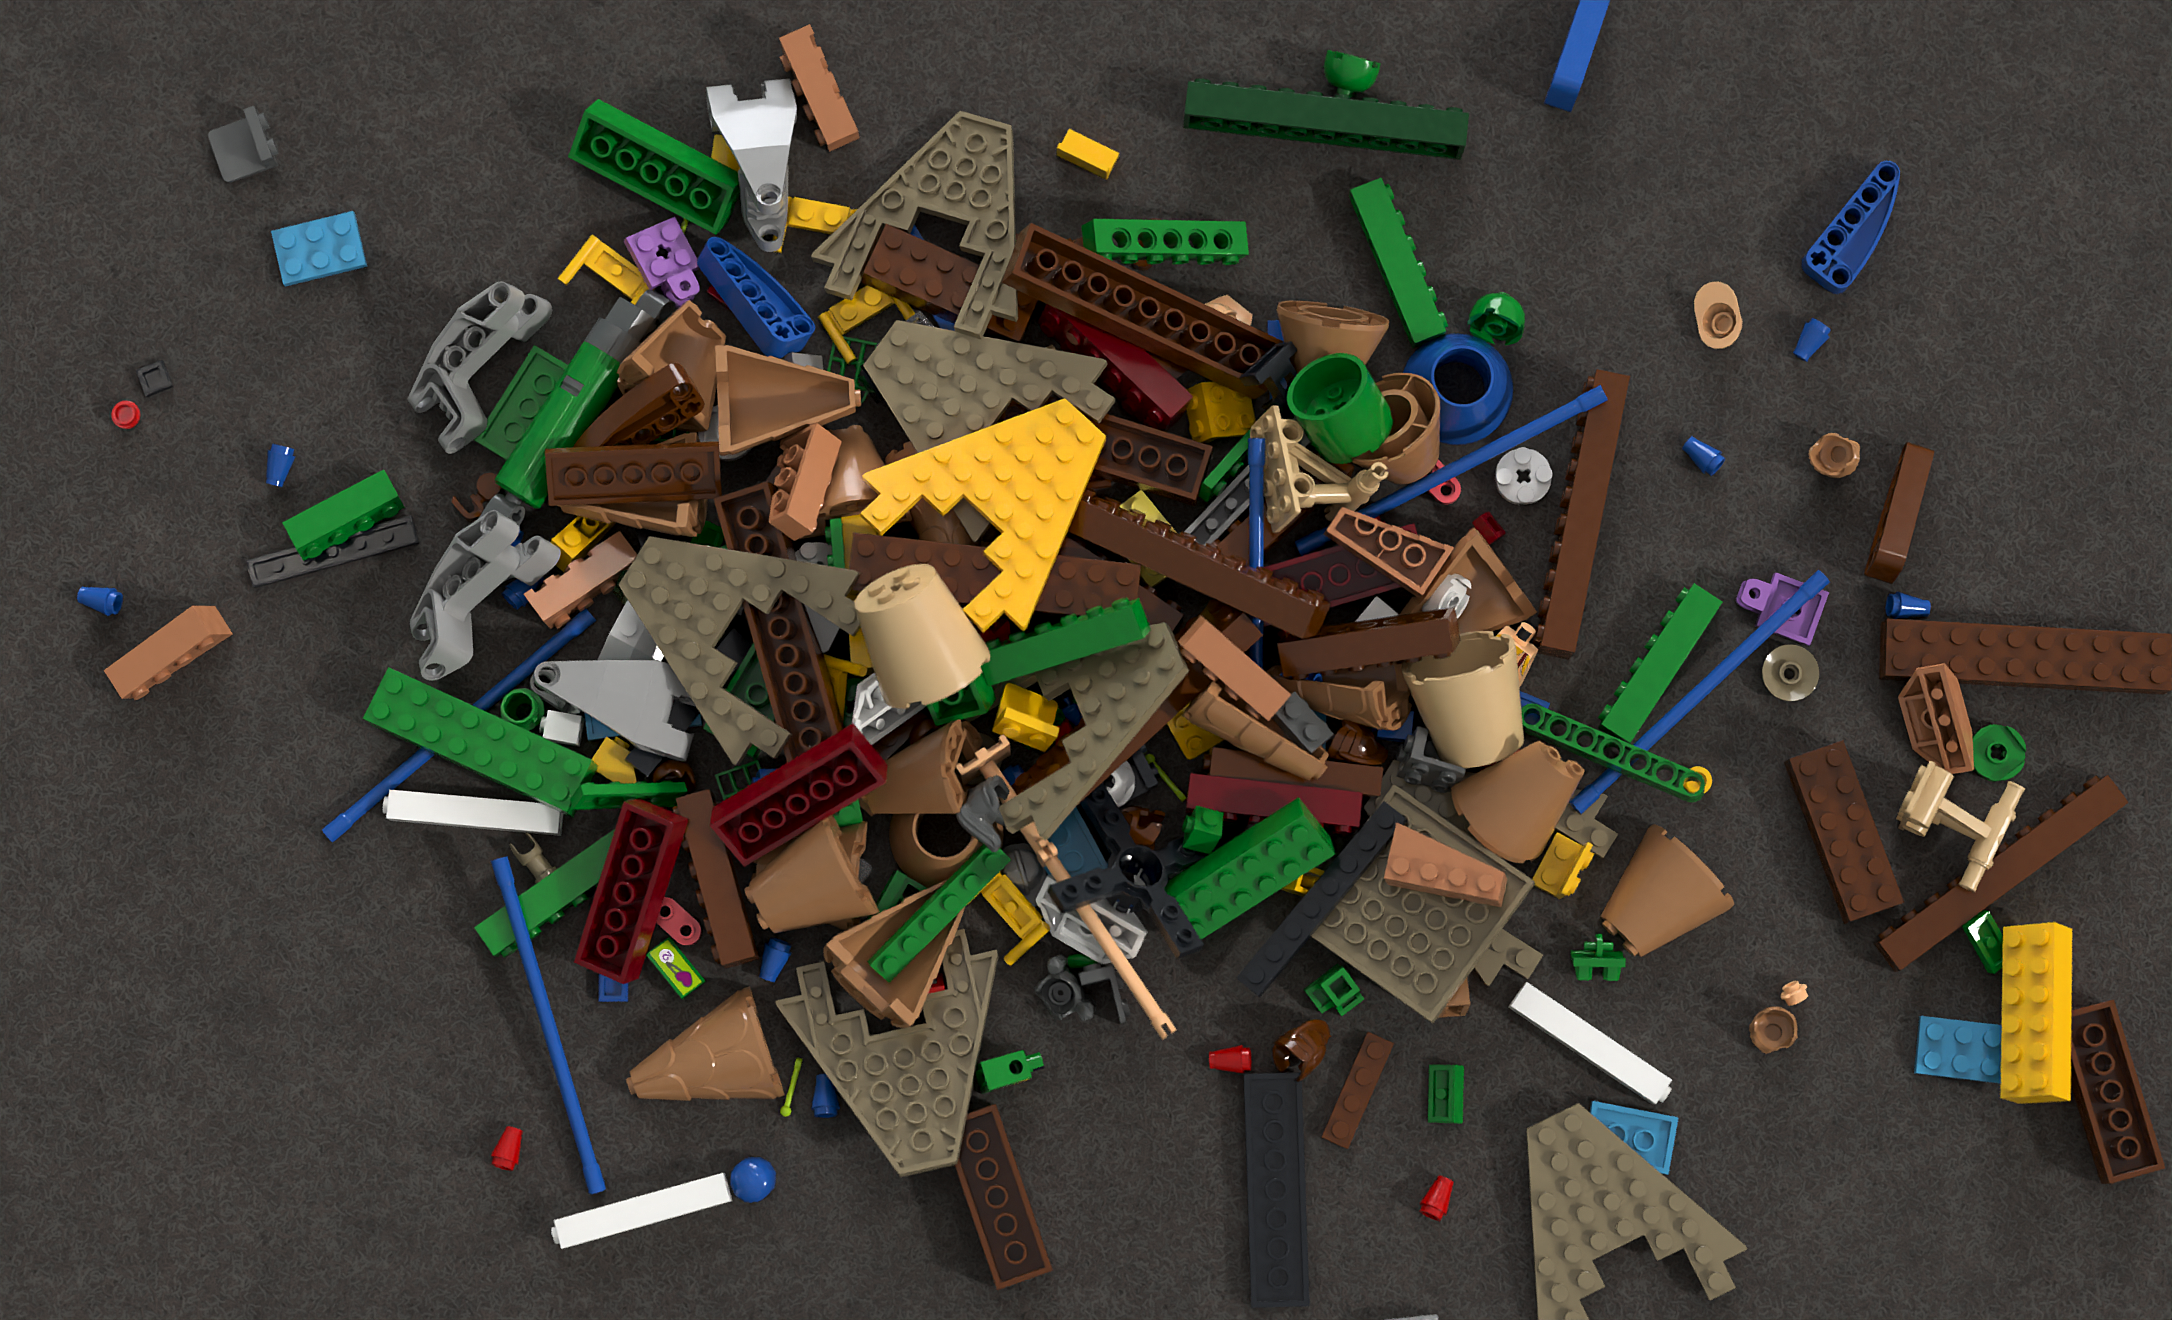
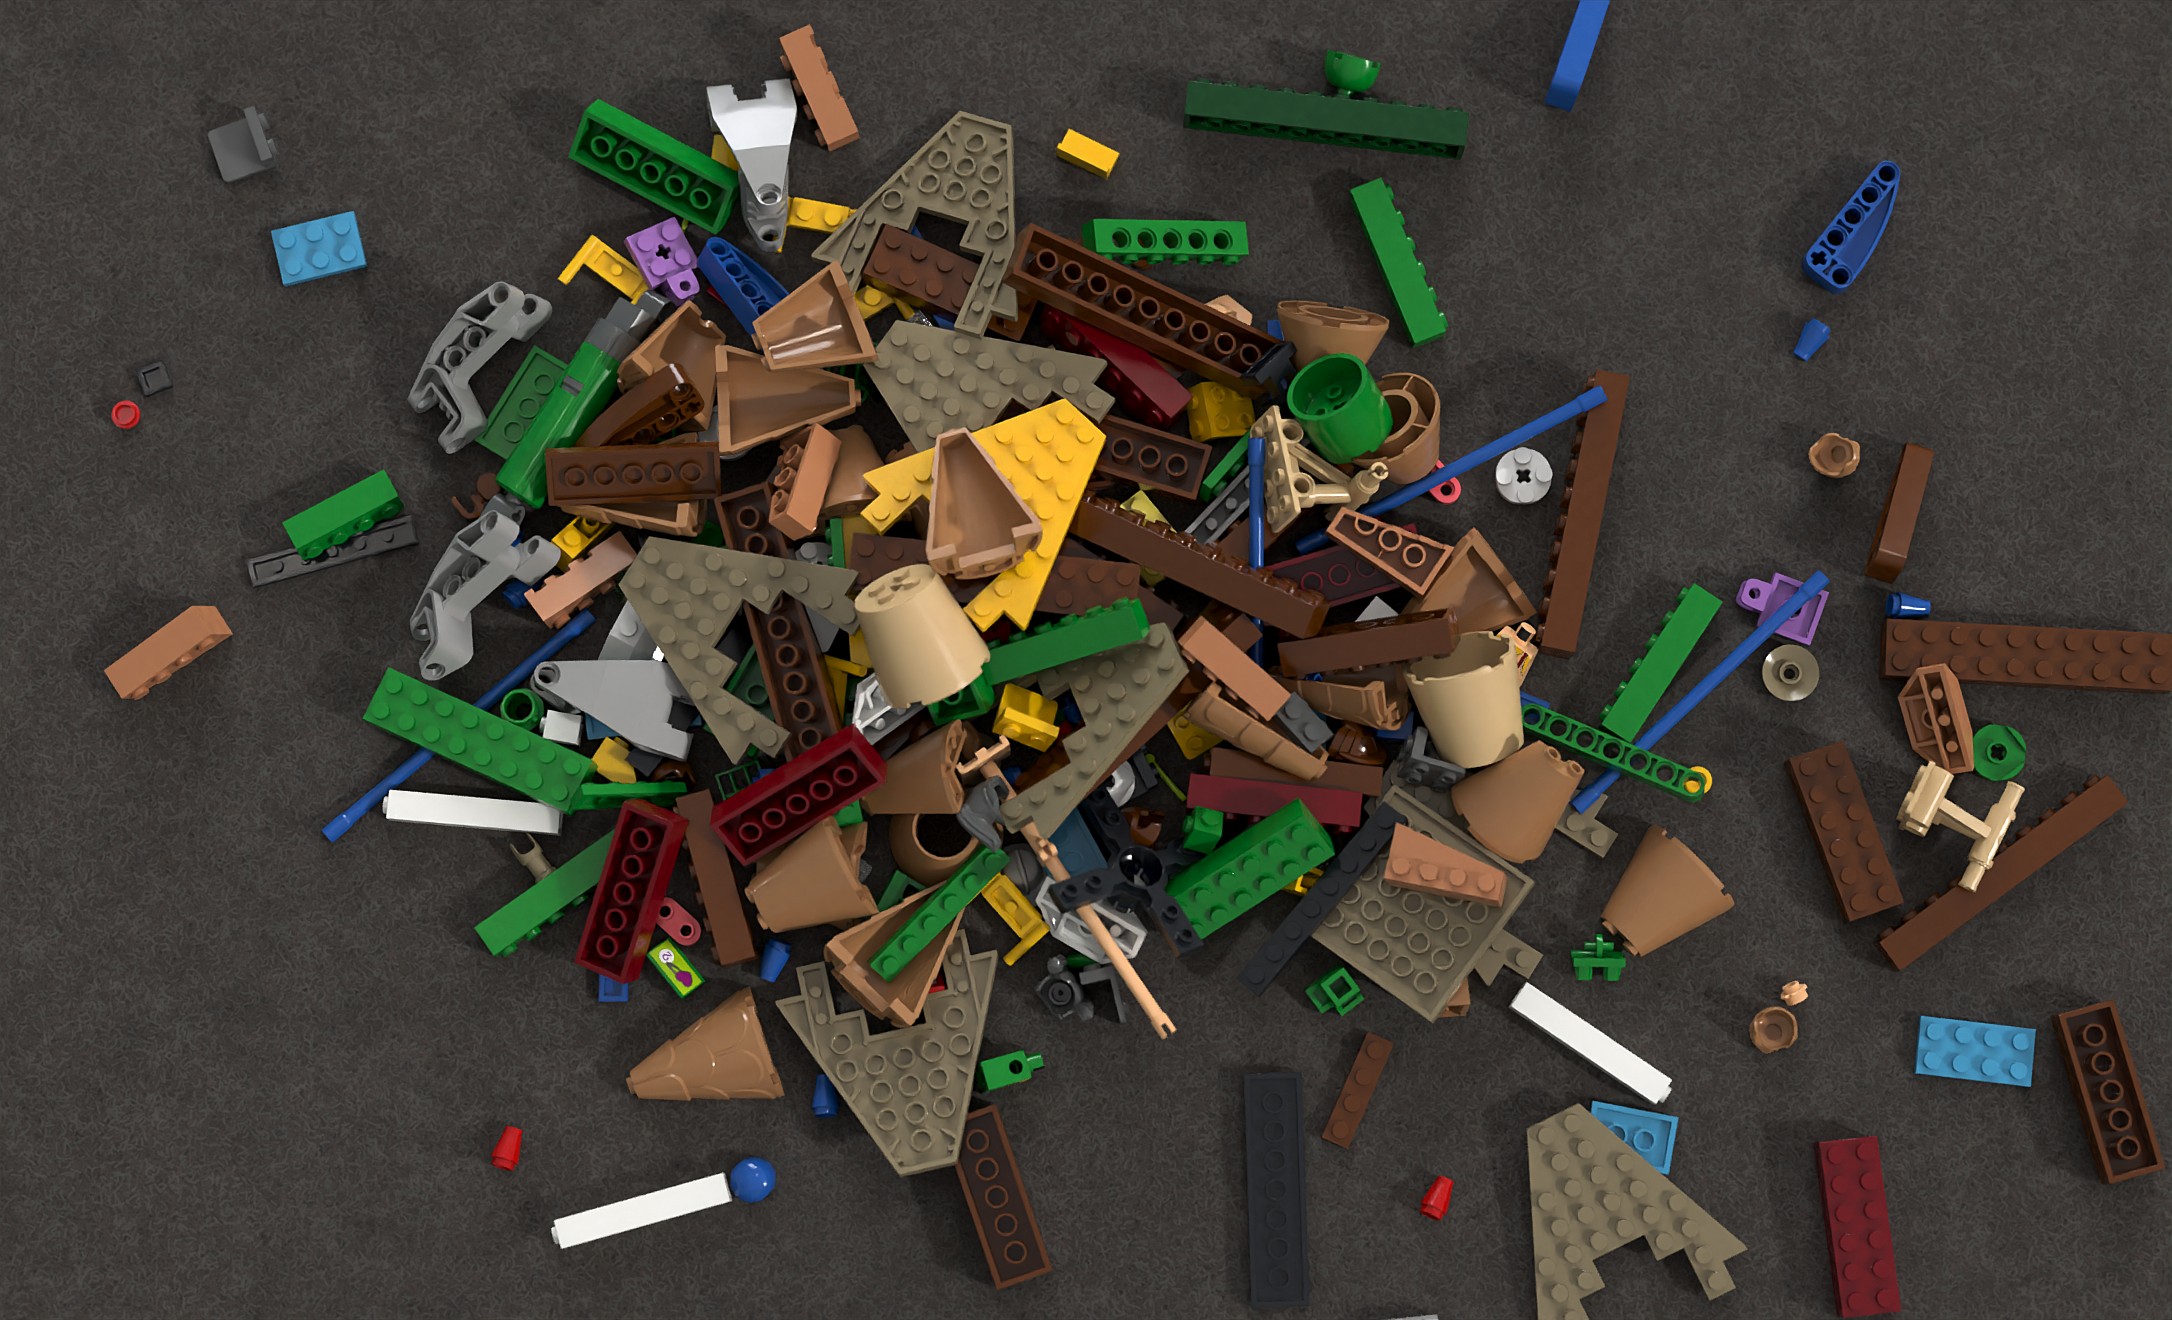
blue cone [77,587,123,616] -> none
blue cone [266,444,296,487] -> none
blue piece [491,856,606,1194] -> none
lime hinge [780,1057,803,1117] -> none
red cone [1209,1045,1252,1074] -> none
reddish brown helmet [1273,1019,1331,1082] -> none
blue cone [1403,334,1513,445] -> none
white plate [1422,574,1471,619] -> none
green slope [1428,1065,1464,1124] -> none
green cylinder [1468,292,1525,345] -> none
dark red tile [1468,511,1506,545] -> none
yellow bracket [1532,832,1594,899] -> none
blue cone [1682,436,1725,476] -> none
light nougat piece [1694,282,1742,349] -> none
green plate [1962,910,2003,974] -> none
yellow brick [2001,922,2072,1104] -> none
none -> medium nougat cone [751,260,879,374]
none -> medium nougat cone [926,427,1043,579]
none -> dark red brick [1813,1136,1901,1318]

